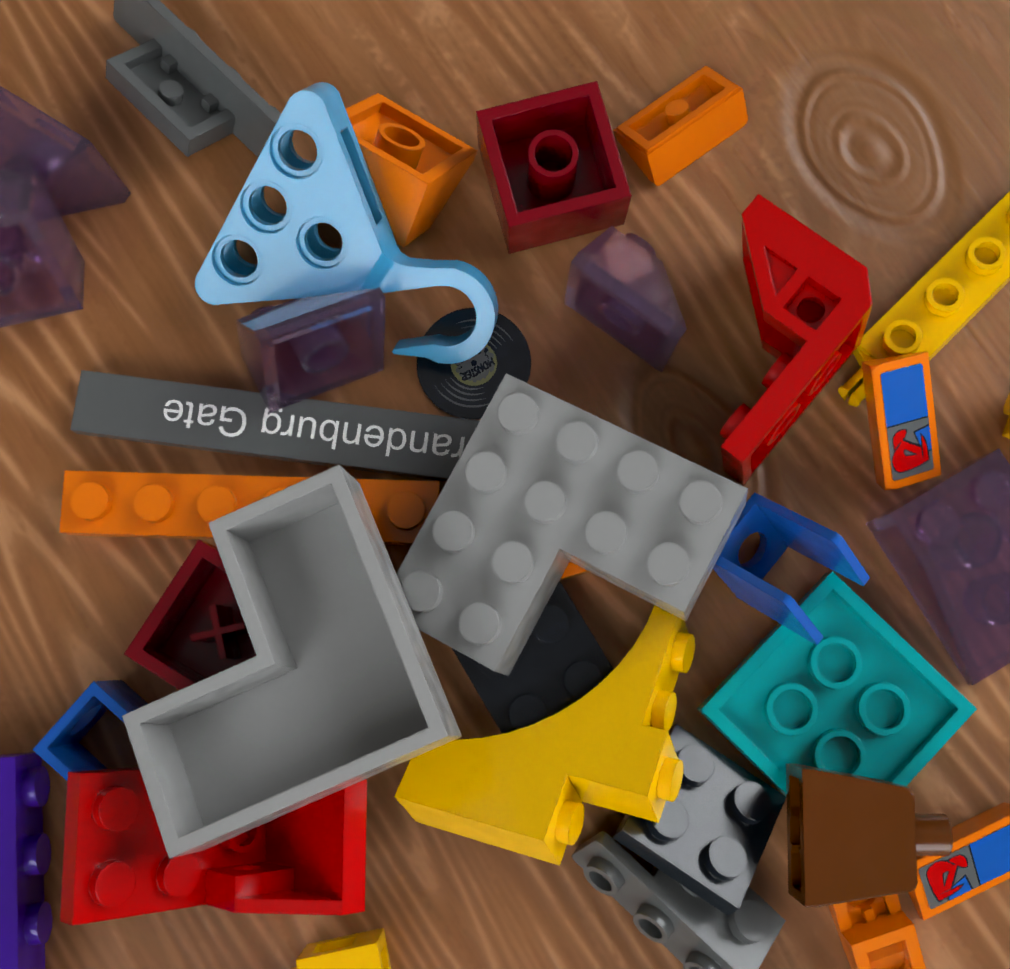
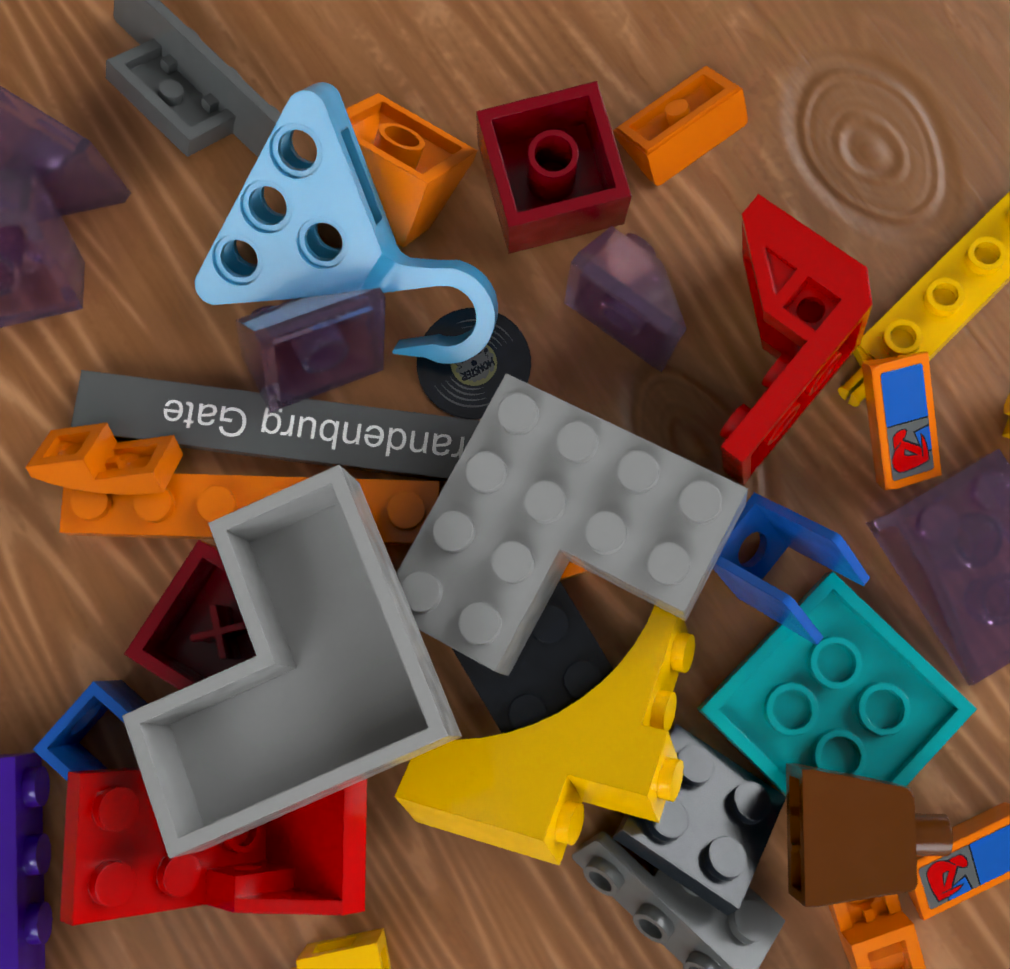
none -> orange slope [25,422,183,495]

